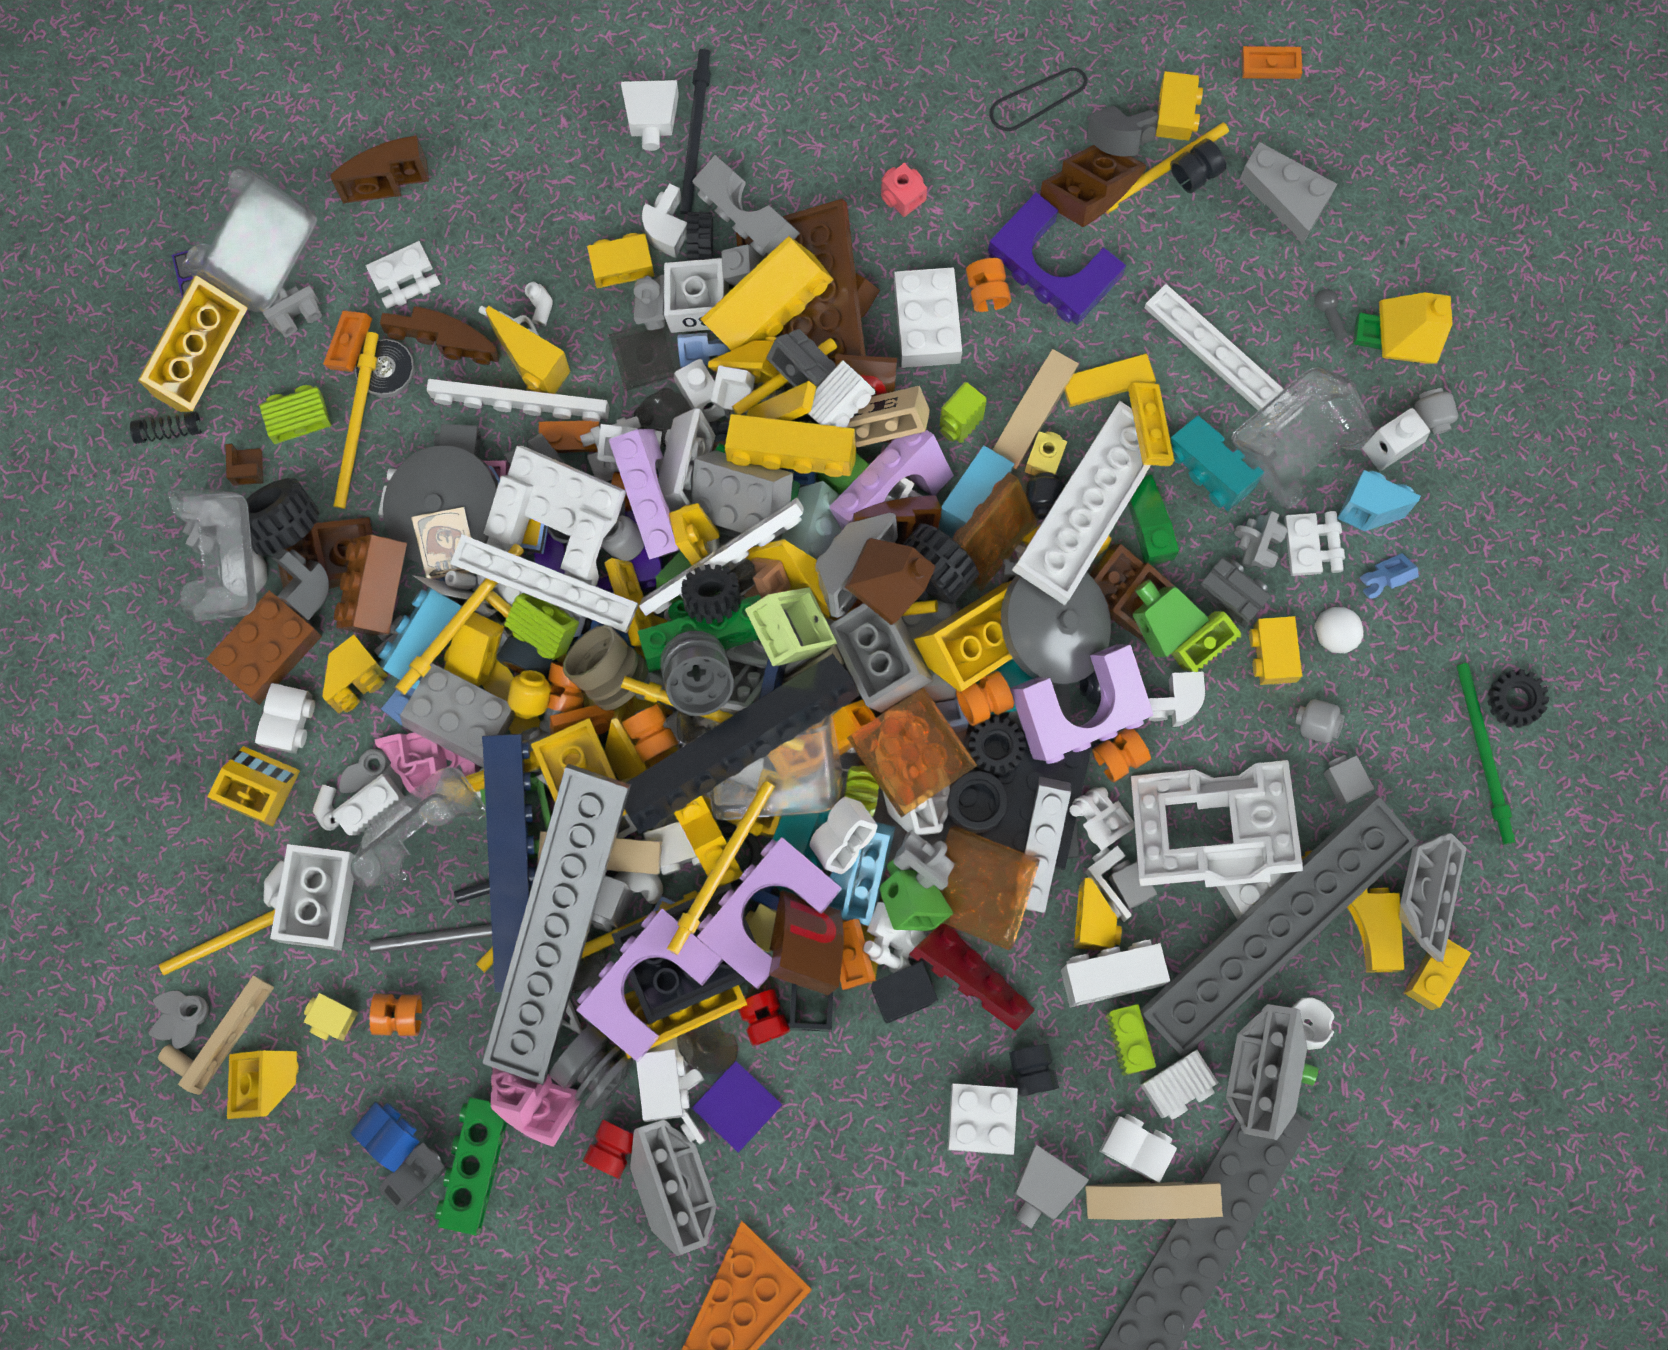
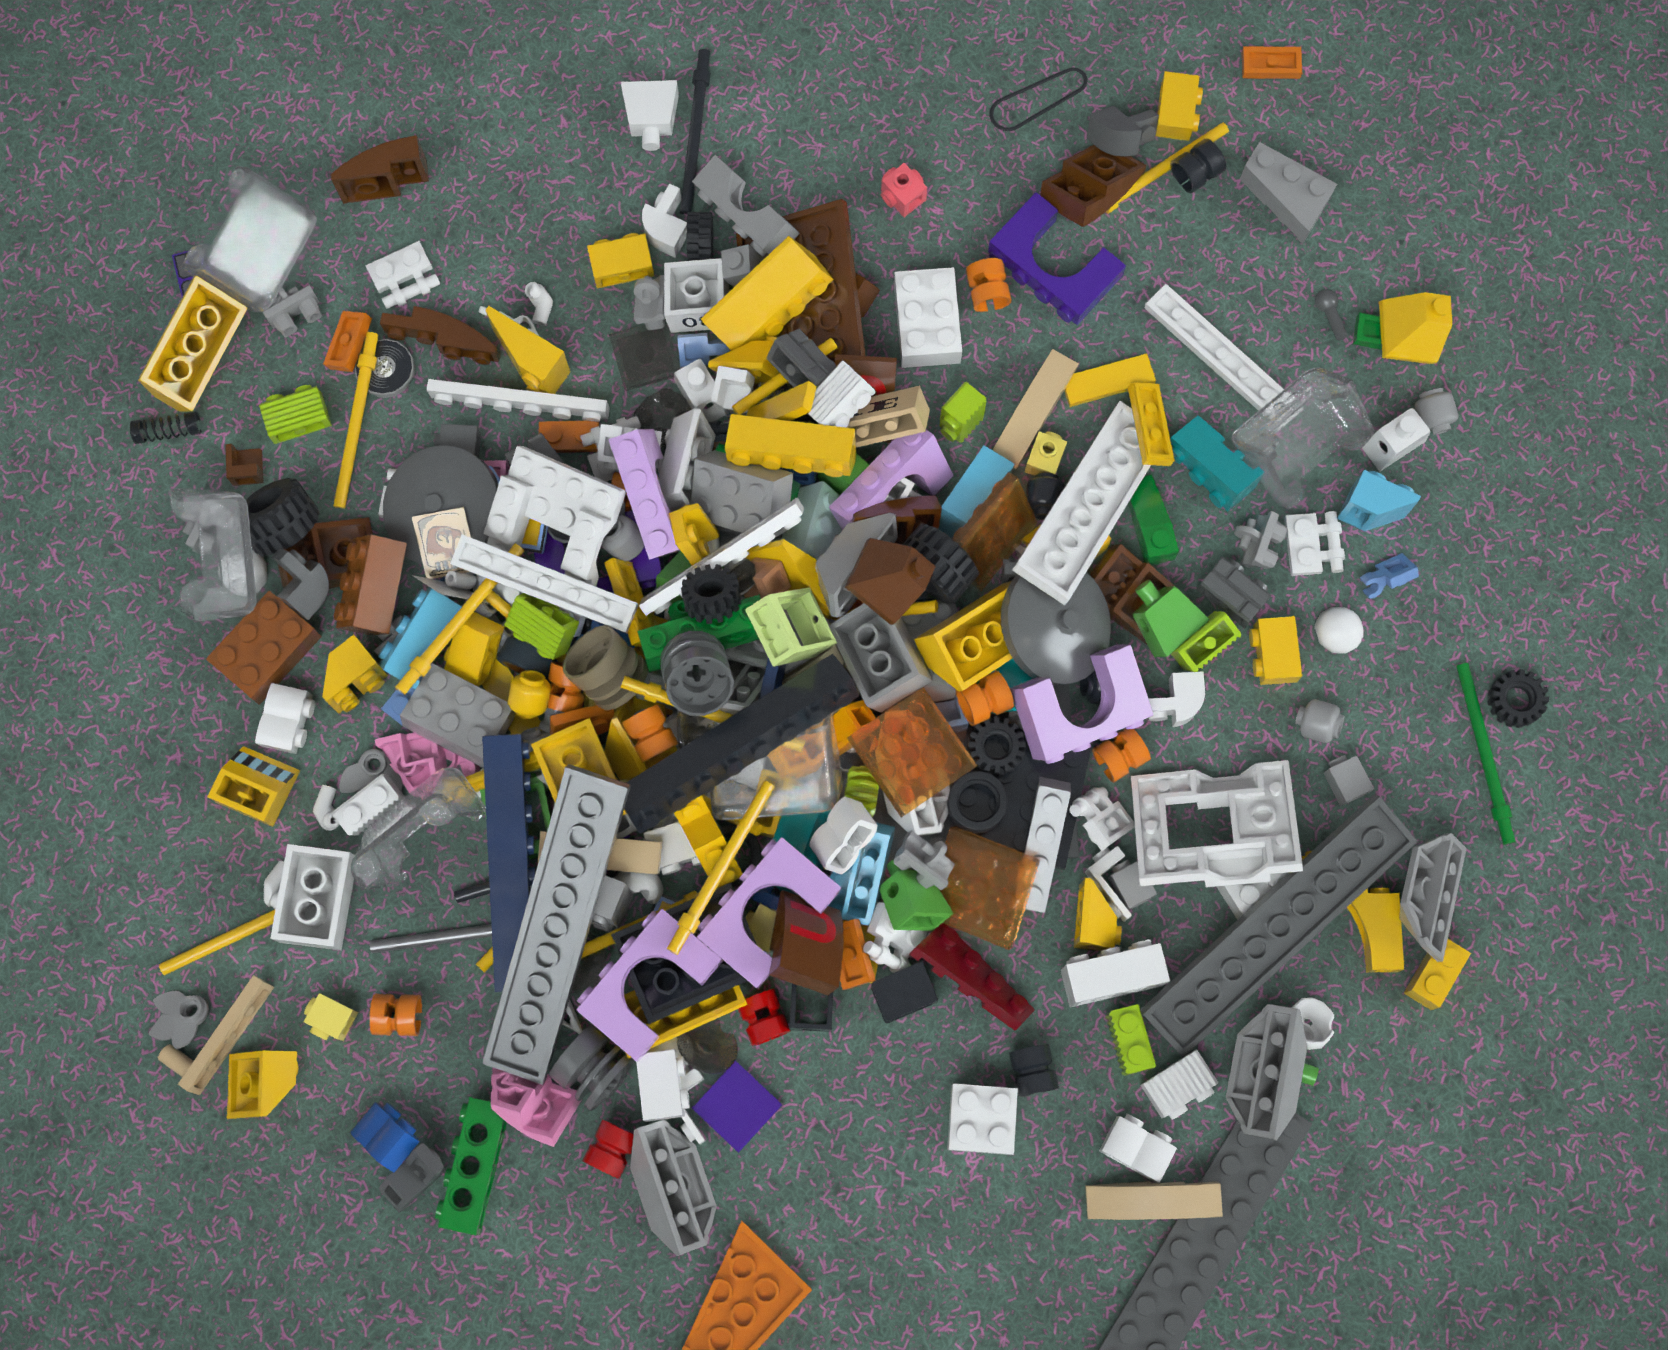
light grey torso [1014,1145,1089,1229] -> none

